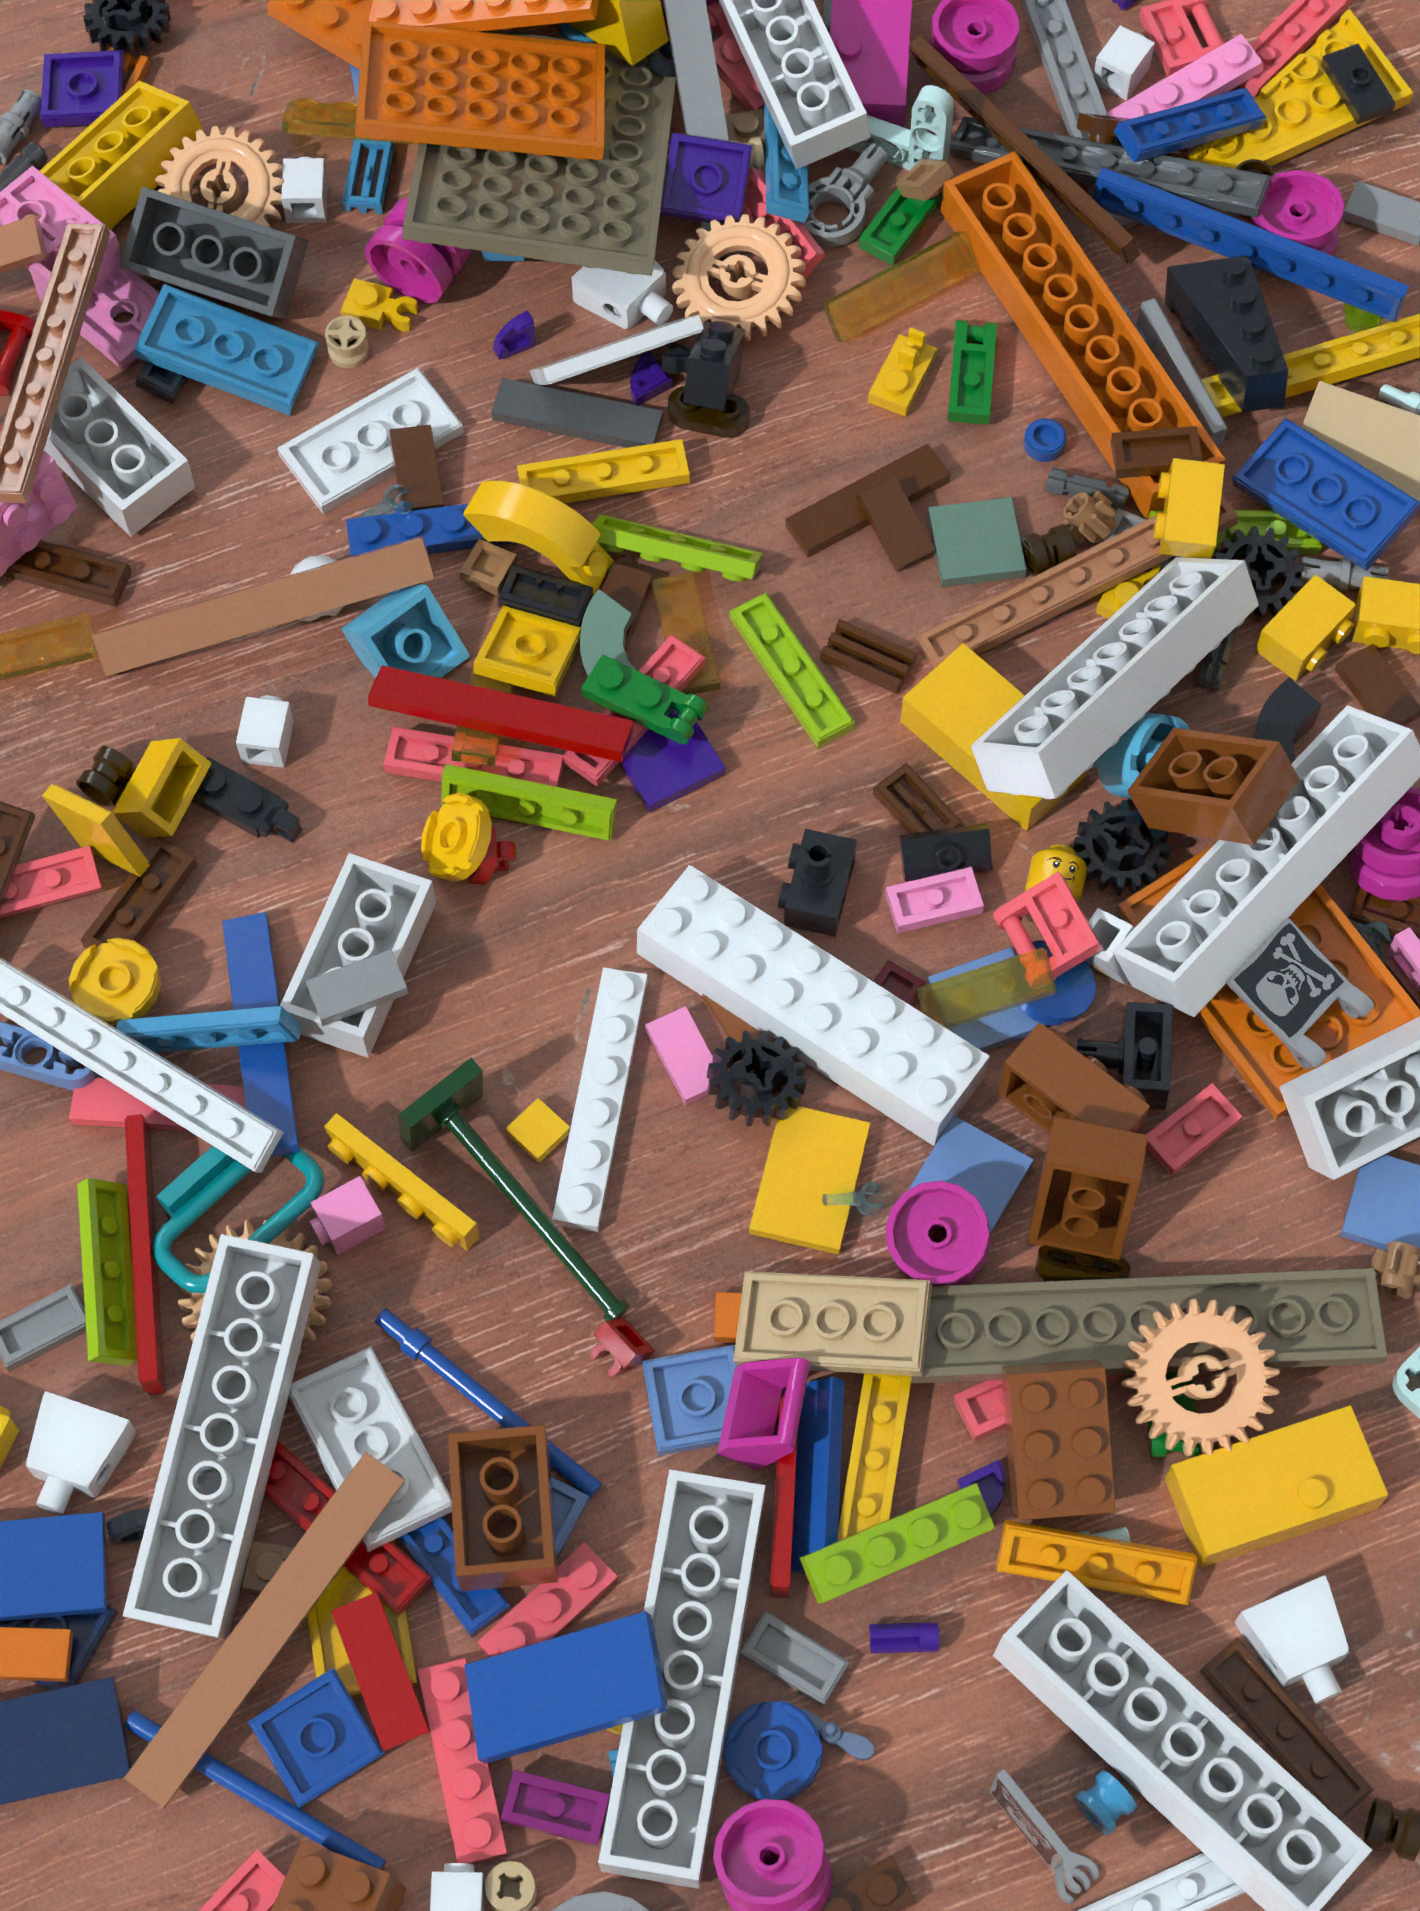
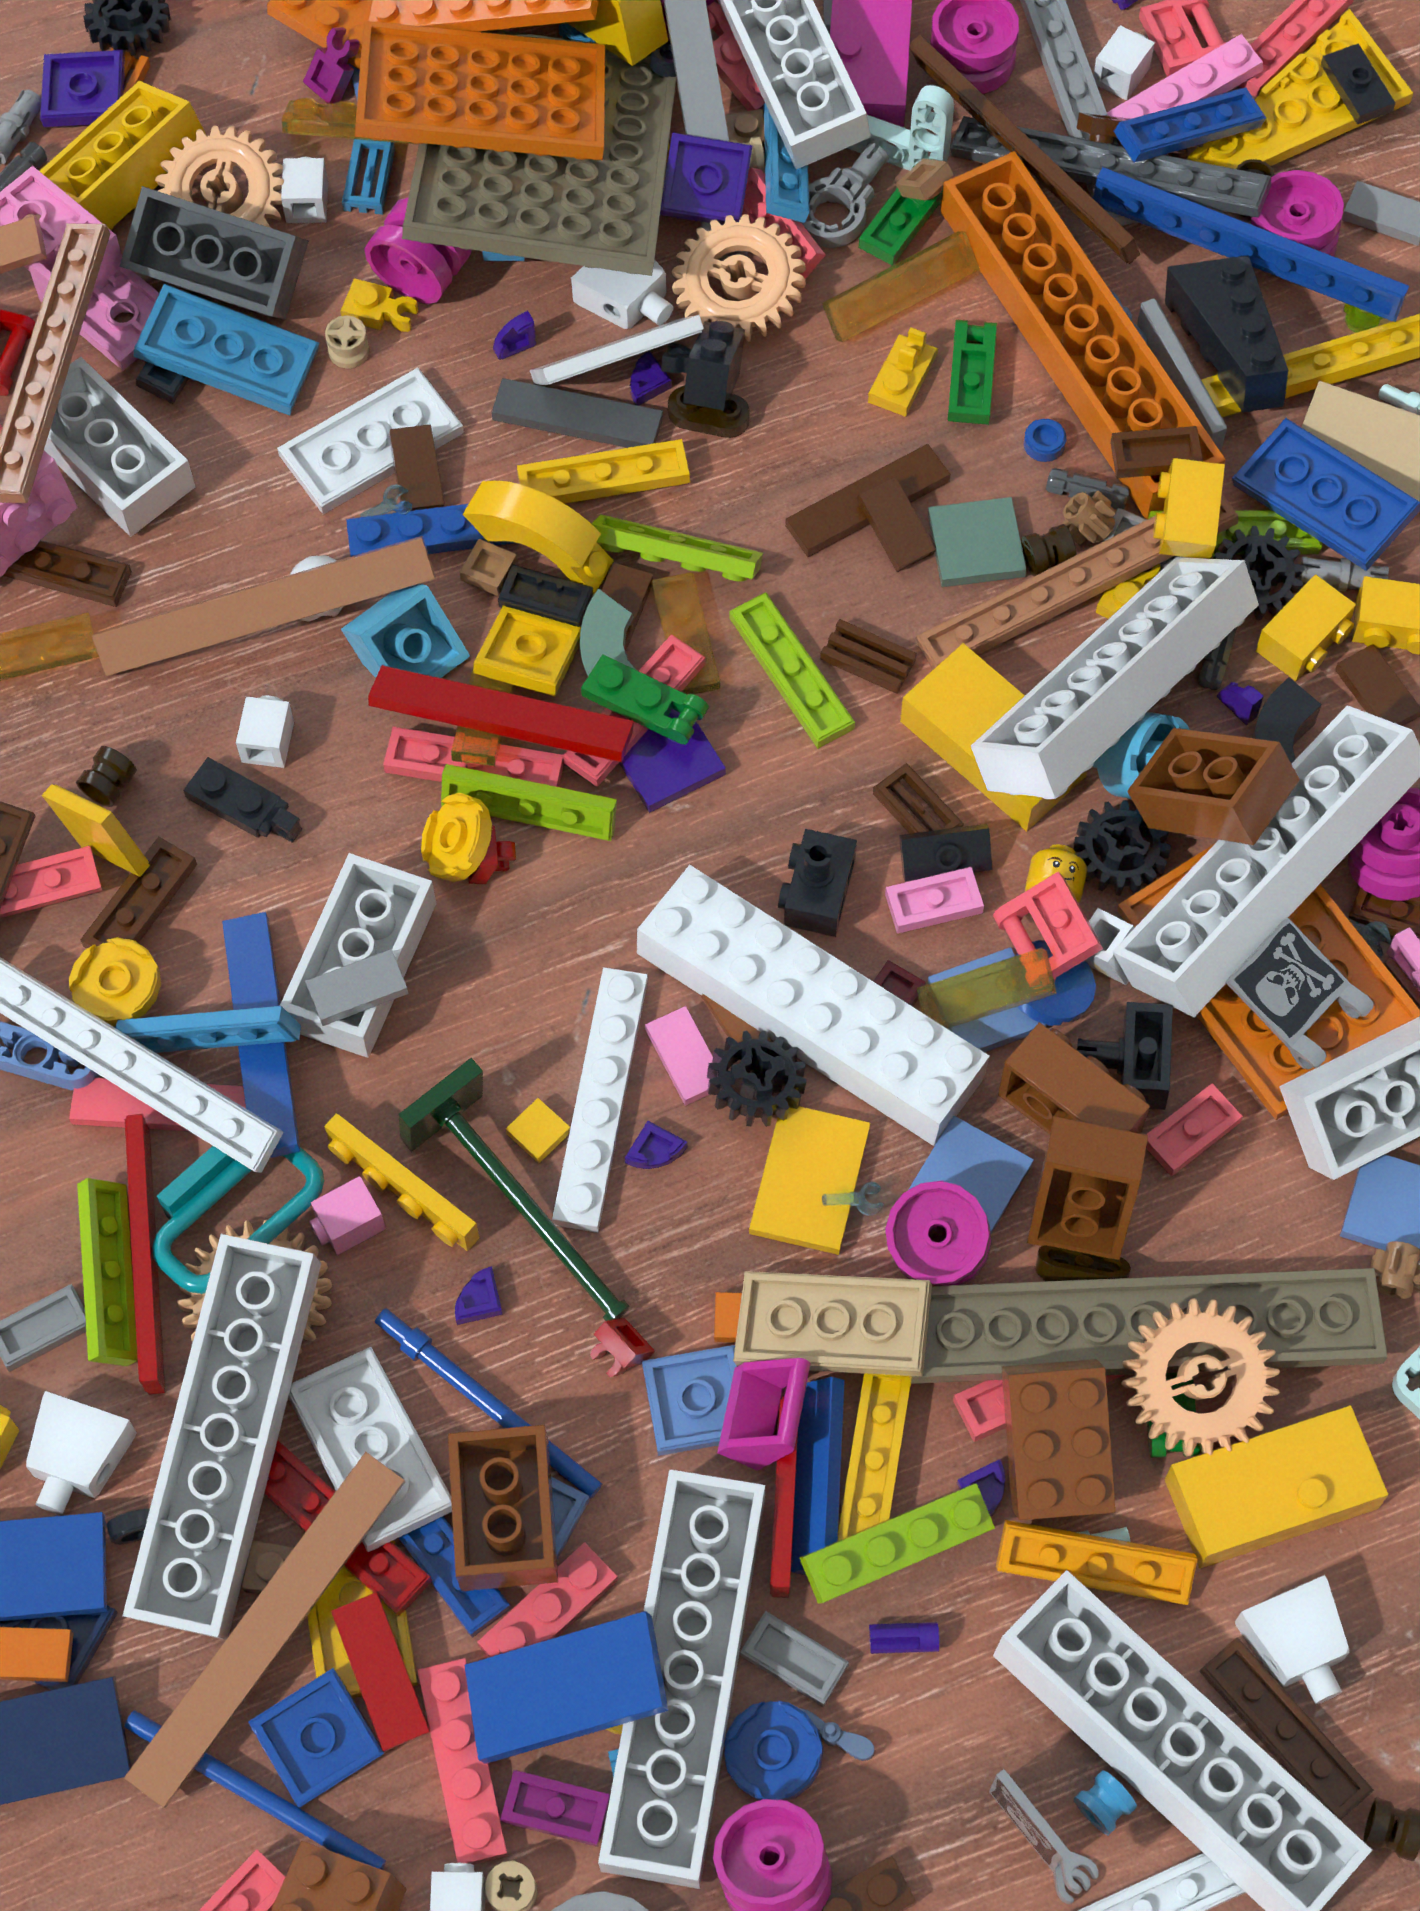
yellow piece [112,738,212,838] -> none
none -> magenta plate [303,27,360,105]
none -> dark purple tile [455,1266,503,1325]
none -> dark purple tile [625,1121,688,1169]
none -> dark purple tile [1216,682,1264,726]

